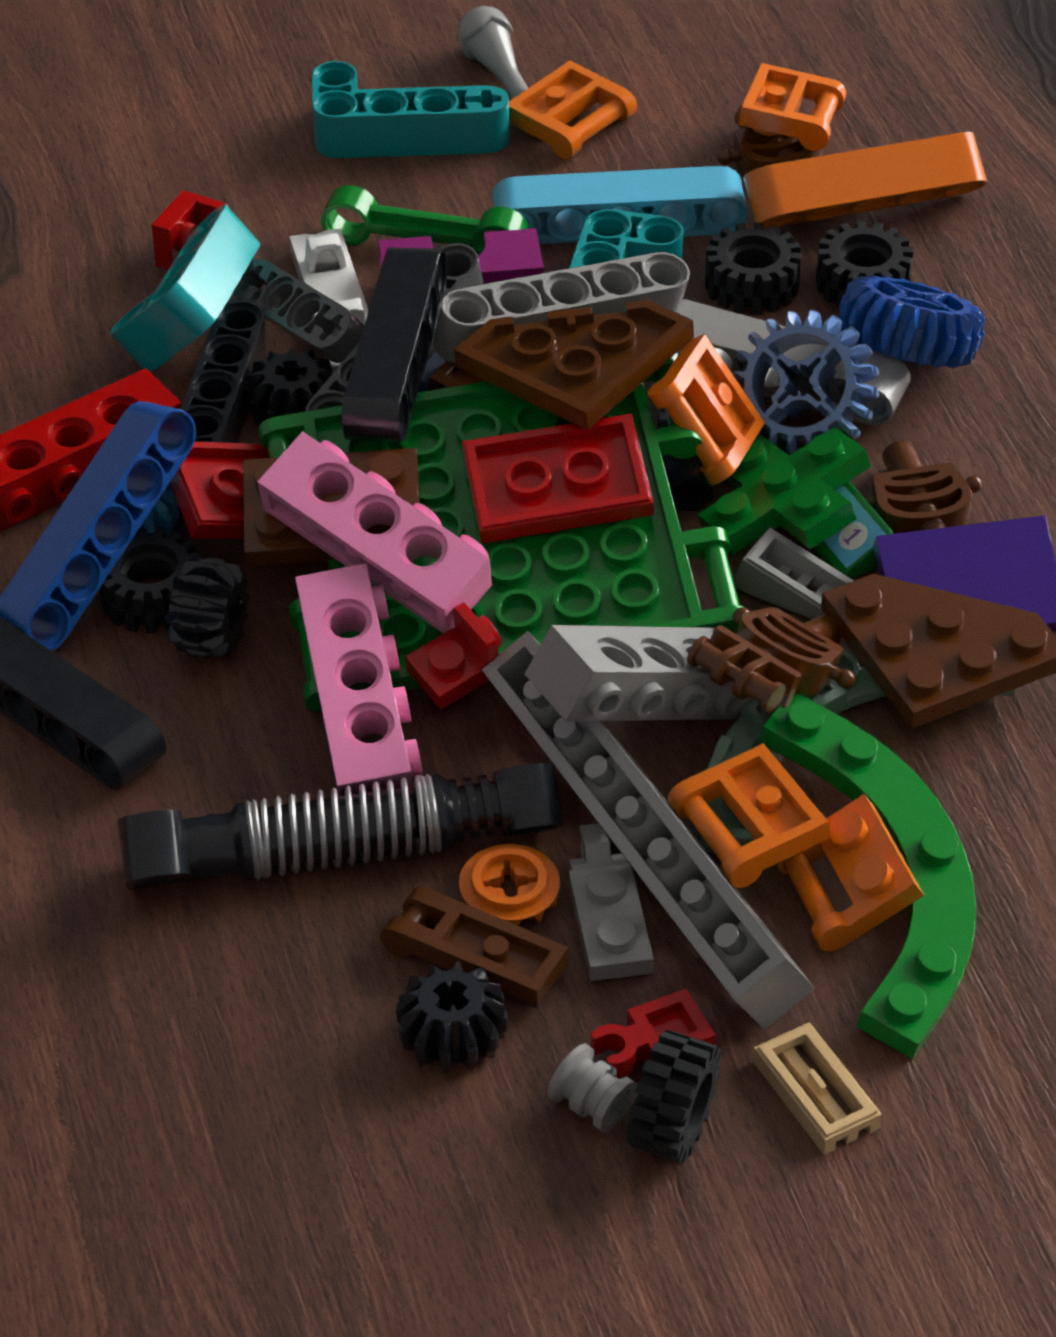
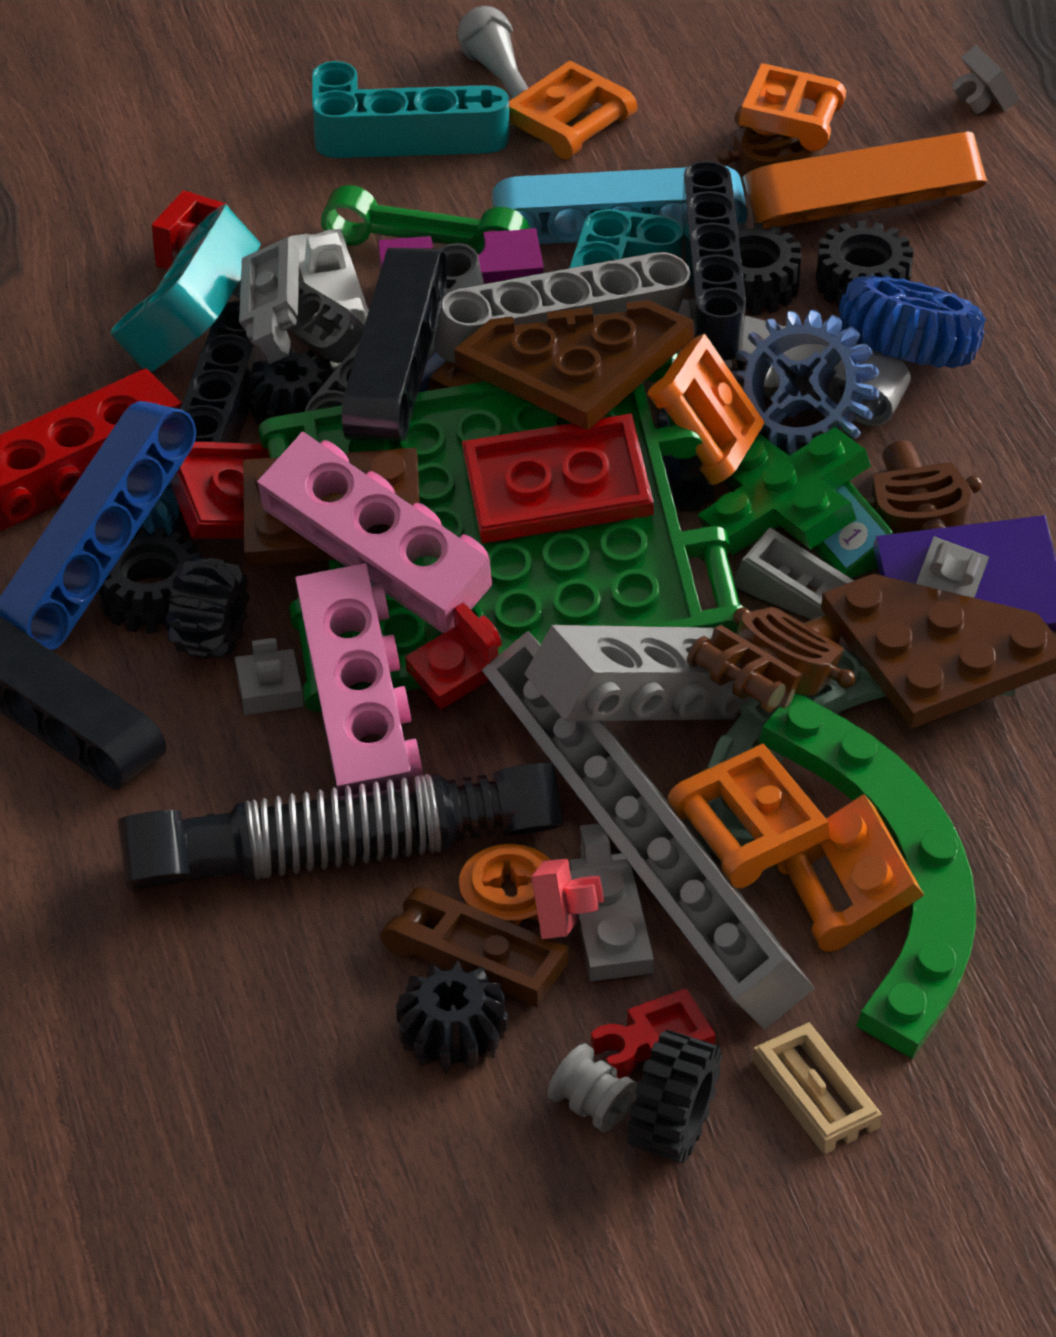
none -> light grey tile [235,638,303,715]
none -> light grey hinge [239,237,299,364]
none -> coral tile [531,858,604,939]
none -> black beam [681,161,746,361]
none -> light grey tile [916,536,989,598]
none -> light grey tile [952,45,1020,115]

